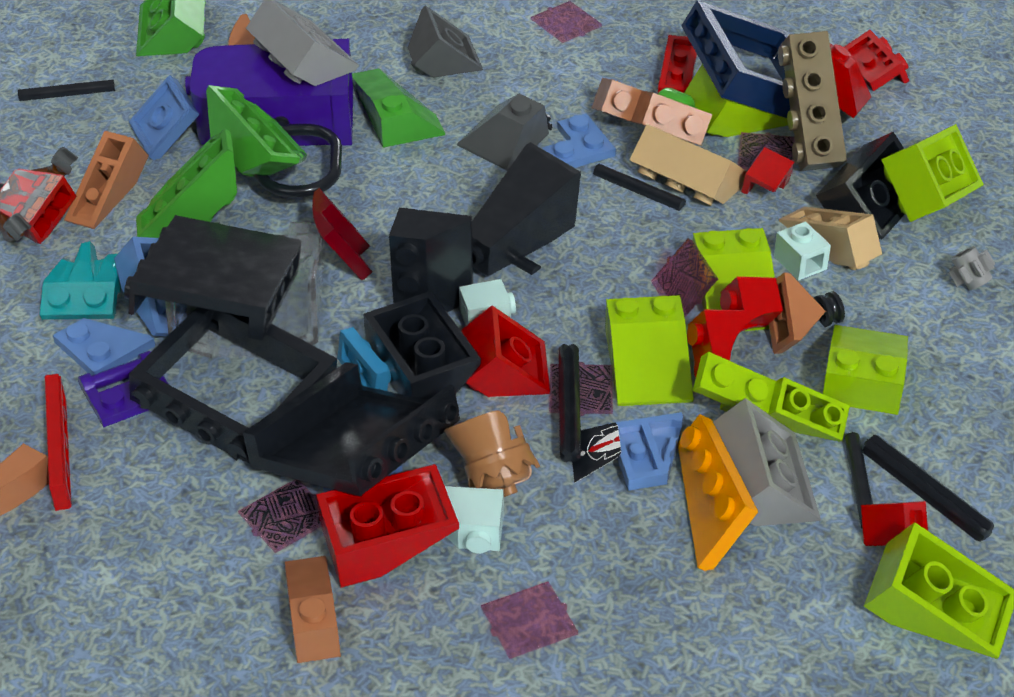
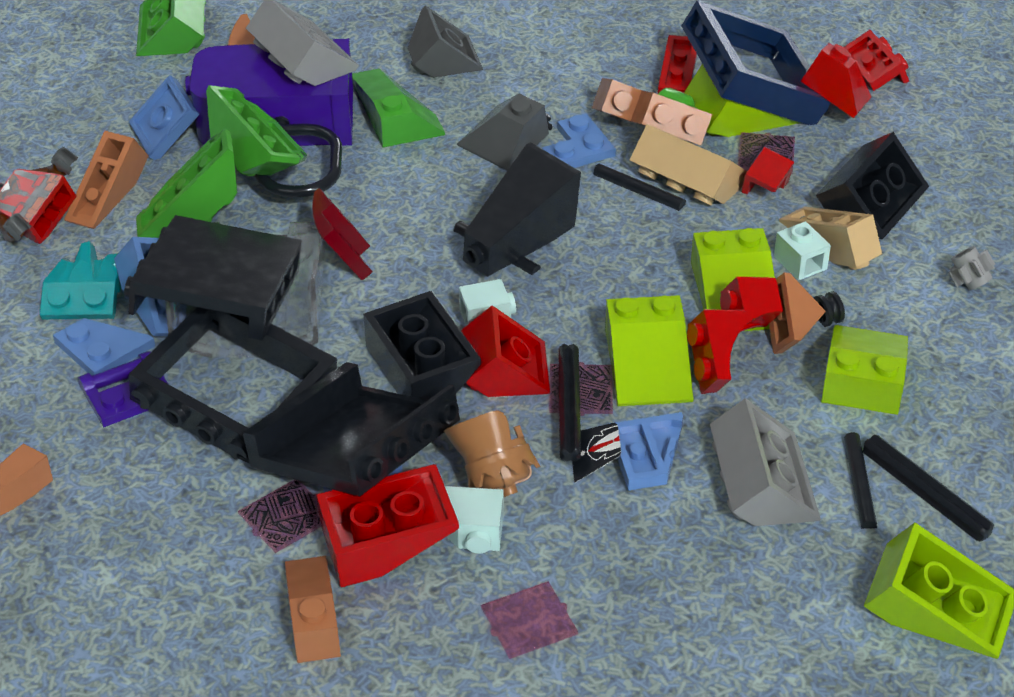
black bar [18,79,115,101] -> none
red tile [45,374,72,511] -> none
dark azure plate [337,327,391,391] -> none
black slope [389,207,473,312] -> none
clear pink piece [531,1,602,43] -> none
clear pink piece [651,238,718,317] -> none
light orange wing [677,414,758,571] -> none
lime slope [693,352,850,442] -> none
dark tan brick [778,31,847,171] -> none
red panel [861,501,928,546] -> none
lime slope [881,124,984,222] -> none

